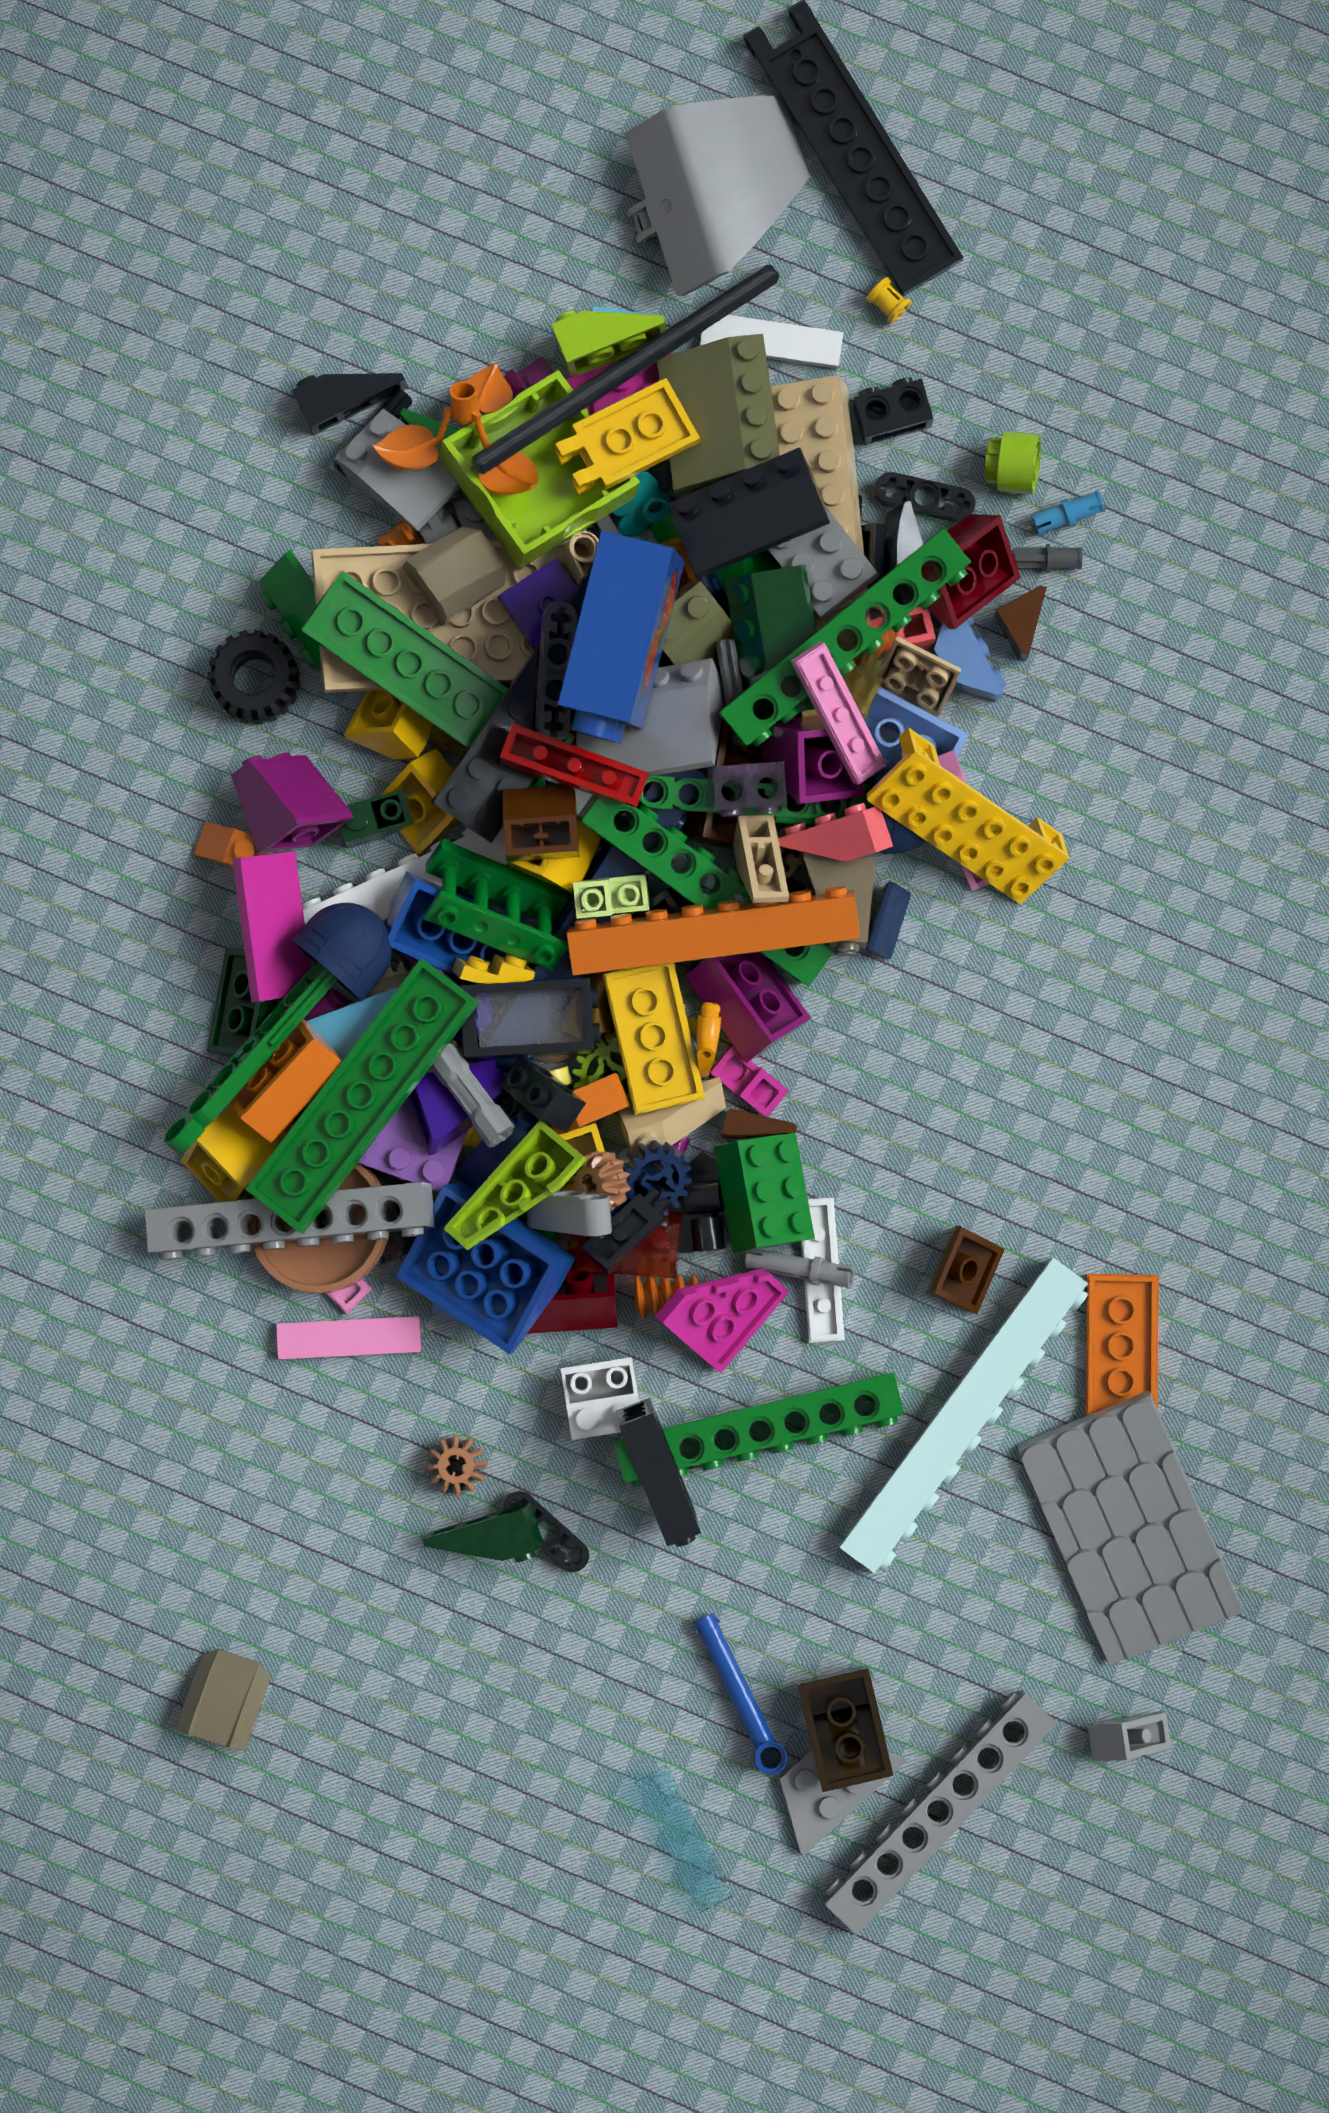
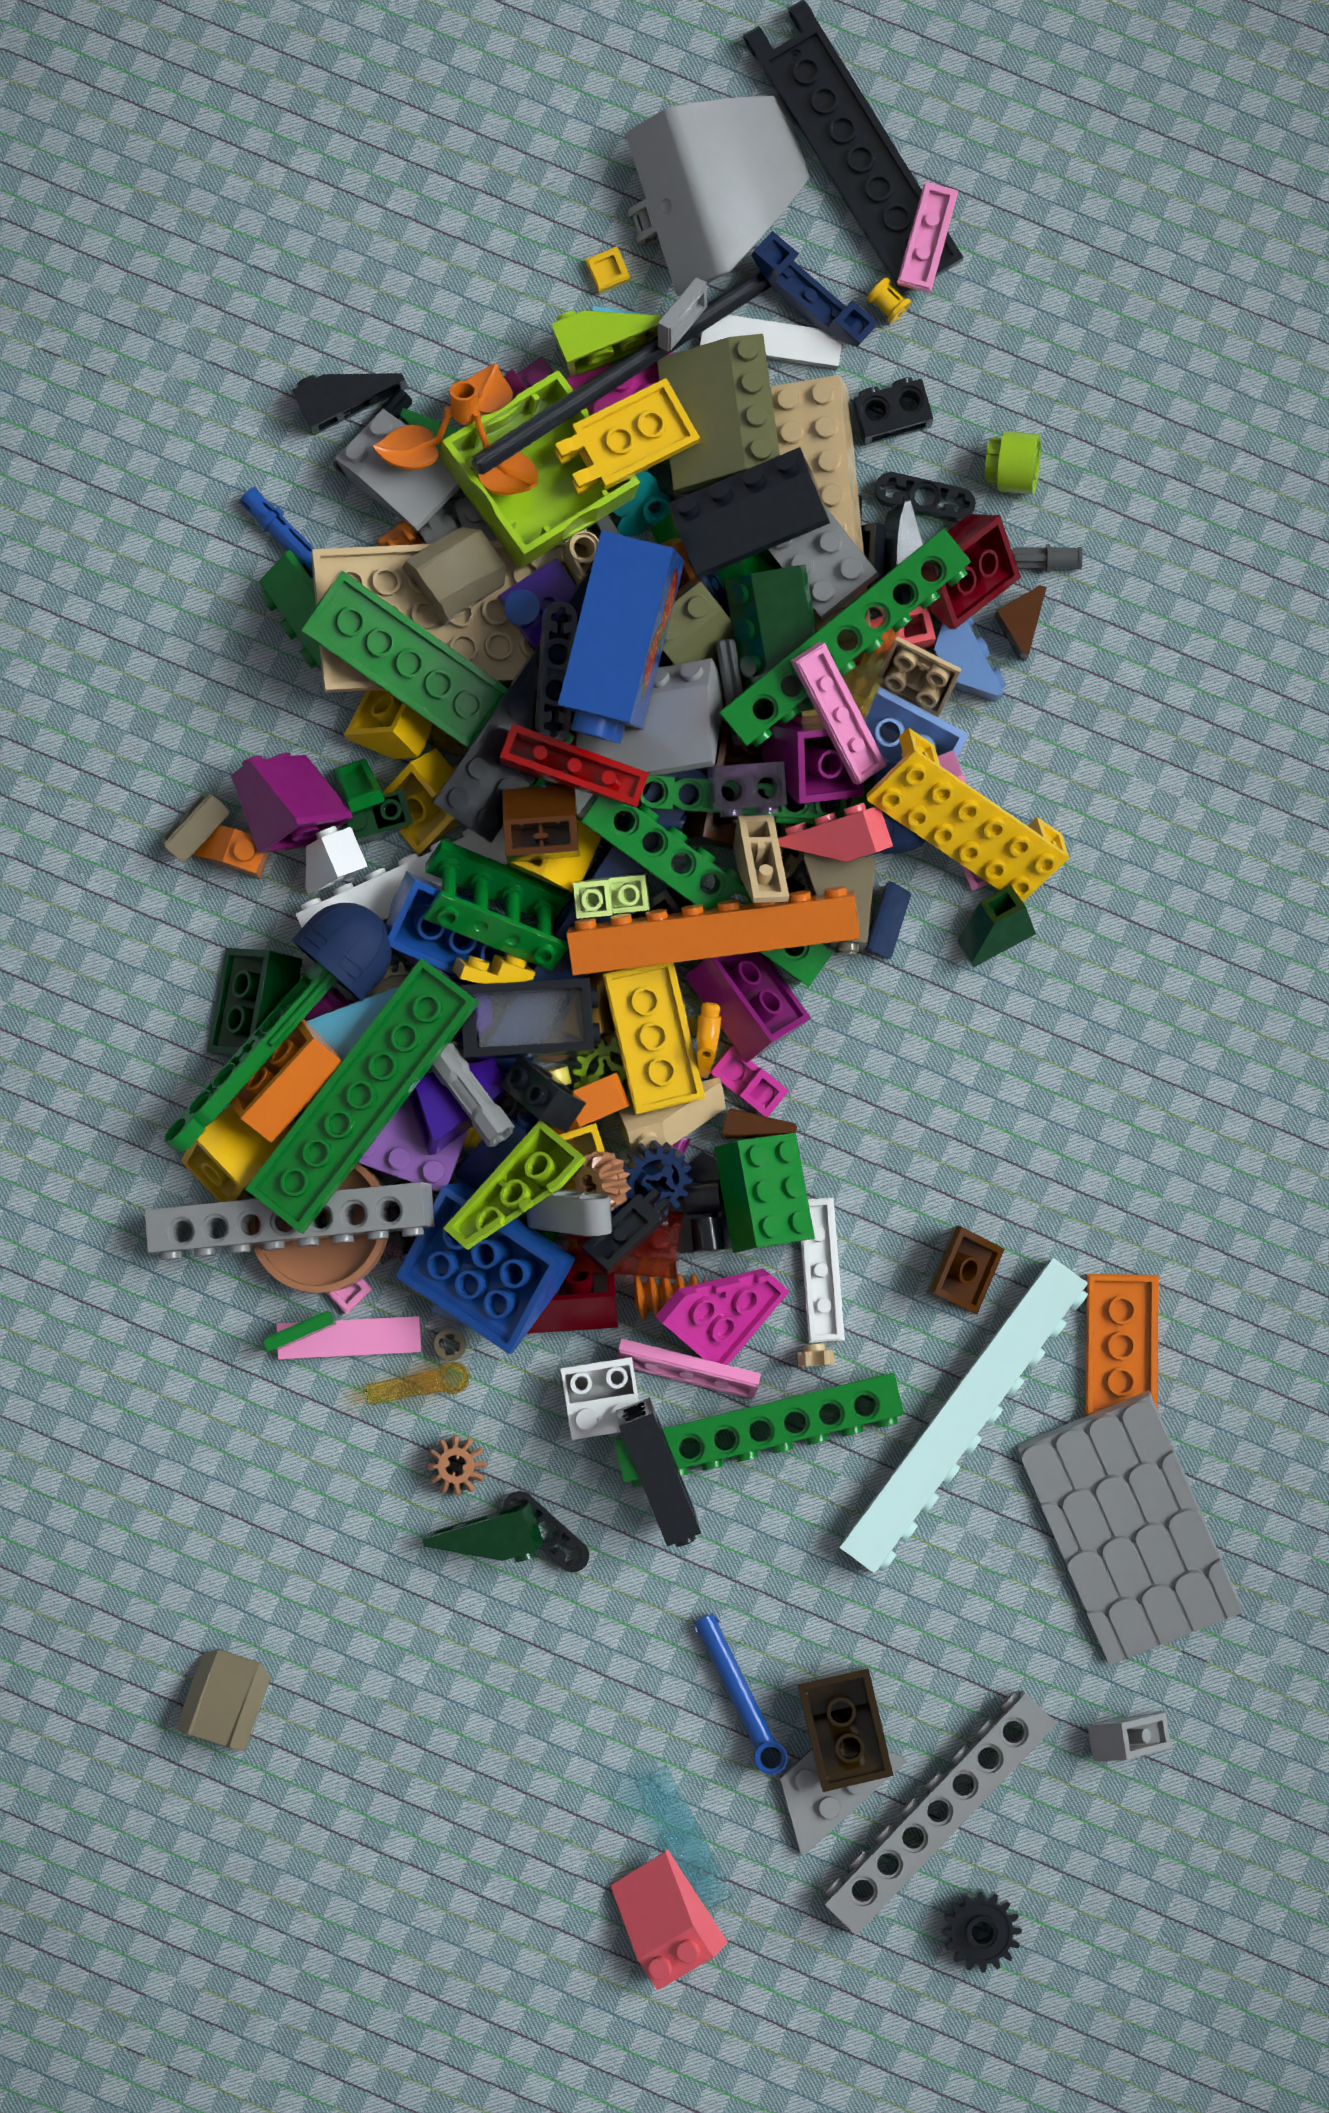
black tyre [208,630,301,725] -> none
dark pink tile [232,851,311,1002] -> none
light grey pin [745,1249,855,1289] -> none
dark azure pin [1031,490,1105,535] -> none
none -> dark tan slope [159,791,230,862]
none -> blue pin [239,487,314,578]
none -> green tile [263,1311,337,1353]
none -> white slope [305,826,367,894]
none -> green tile [333,759,385,813]
none -> clear yellow connector [365,1362,470,1405]
none -> dark tan bush [434,1328,467,1361]
none -> blue tile [504,589,540,627]
none -> yellow tile [585,246,631,294]
none -> coral slope [610,1850,728,1991]
none -> bright pink tile [617,1339,761,1399]
none -> light grey tile [658,277,707,352]
none -> dark blue slope [751,231,878,347]
none -> tan plate [796,1344,834,1367]
none -> bright pink tile [897,182,958,294]
none -> black gear [941,1889,1022,1973]
none -> dark green slope [958,885,1036,967]

